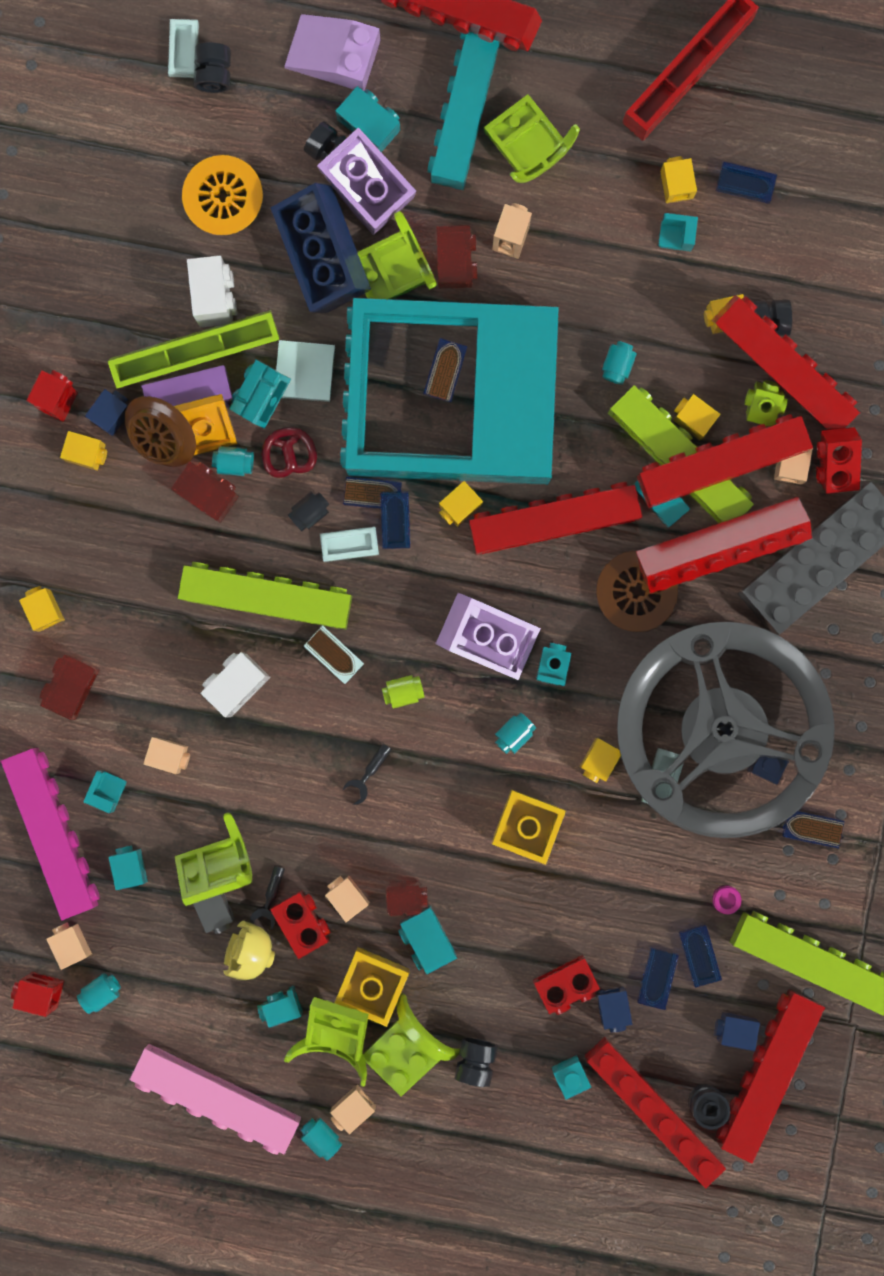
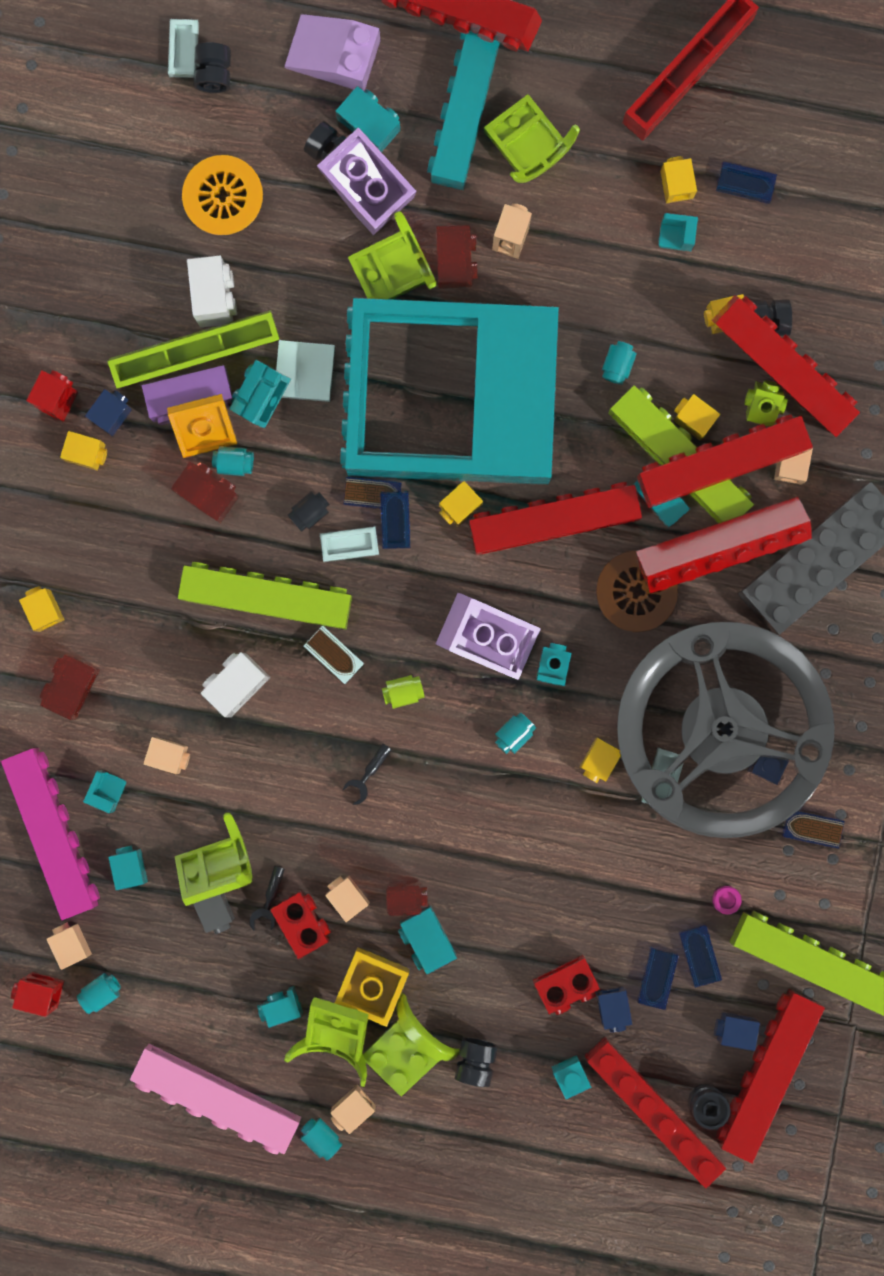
reddish brown piece [125,396,196,467] -> none
light yellow cylinder [224,921,275,980] -> none
dark red piece [261,427,317,478] -> none
dark blue brick [271,183,371,313] -> none
tile [423,338,467,403] -> none
yellow brick [491,790,566,865] -> none
red brick [816,427,862,494] -> none

